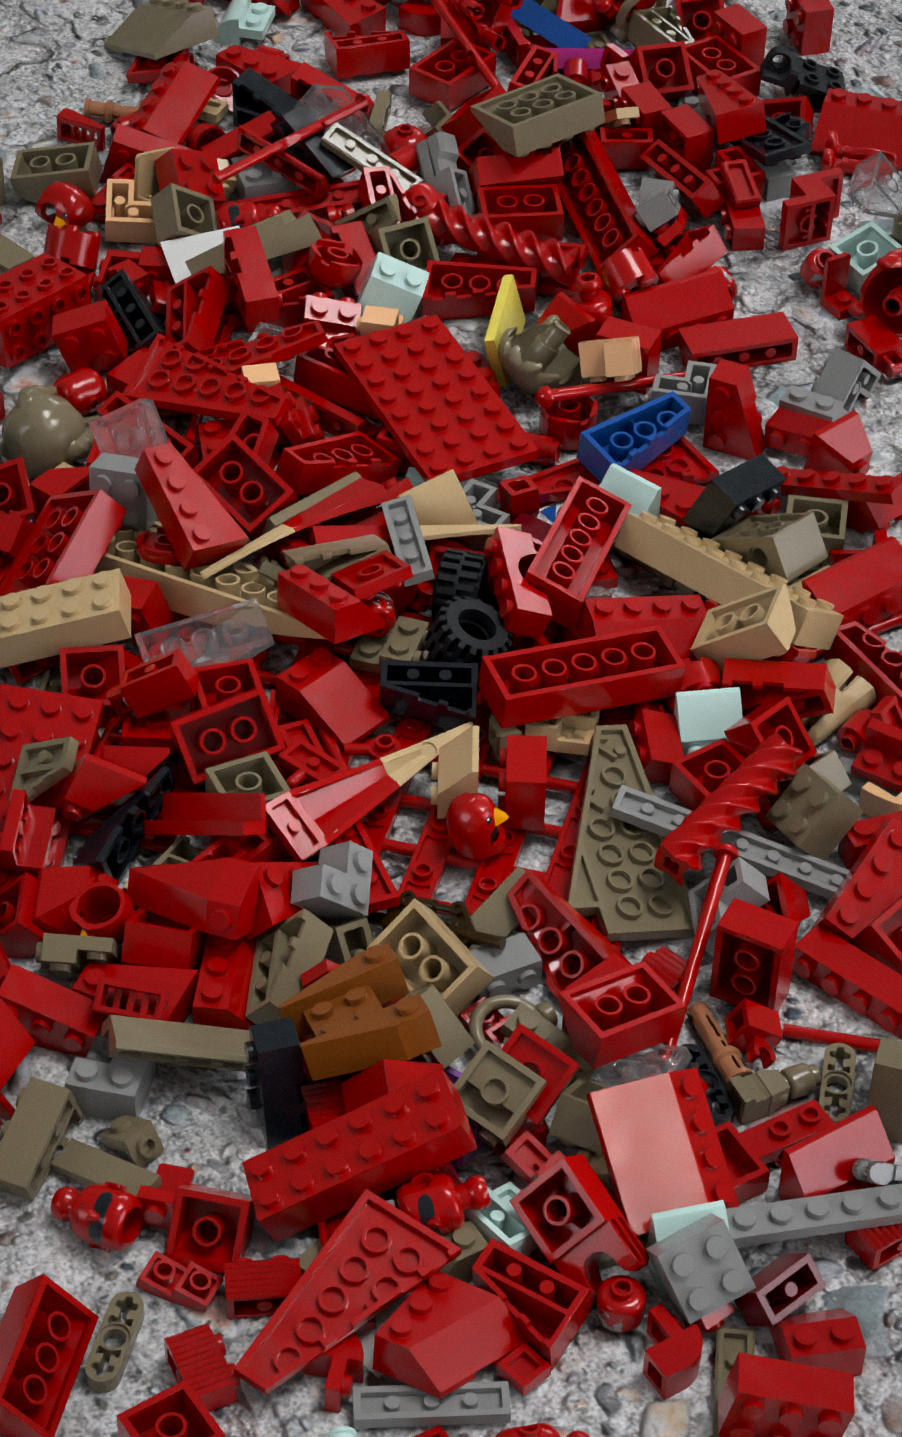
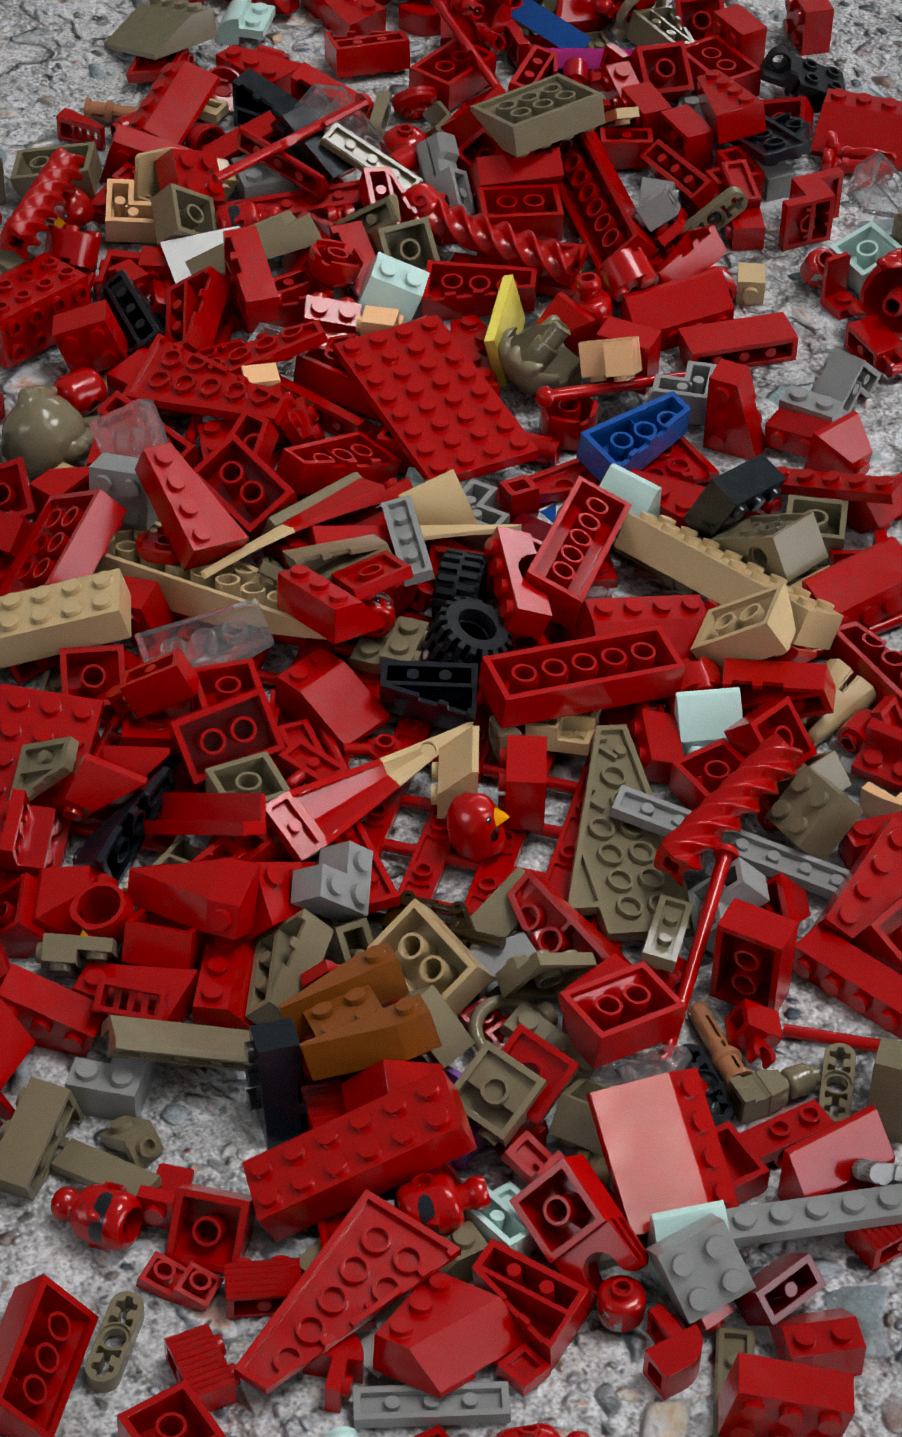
none -> red piece [0,147,86,260]
none -> red piece [391,86,438,120]
none -> red wing [450,314,488,357]
none -> dark tan plate [495,950,597,999]
none -> dark tan plate [640,894,694,973]
none -> dark tan beam [680,186,748,233]
none -> tan brick [736,262,766,306]

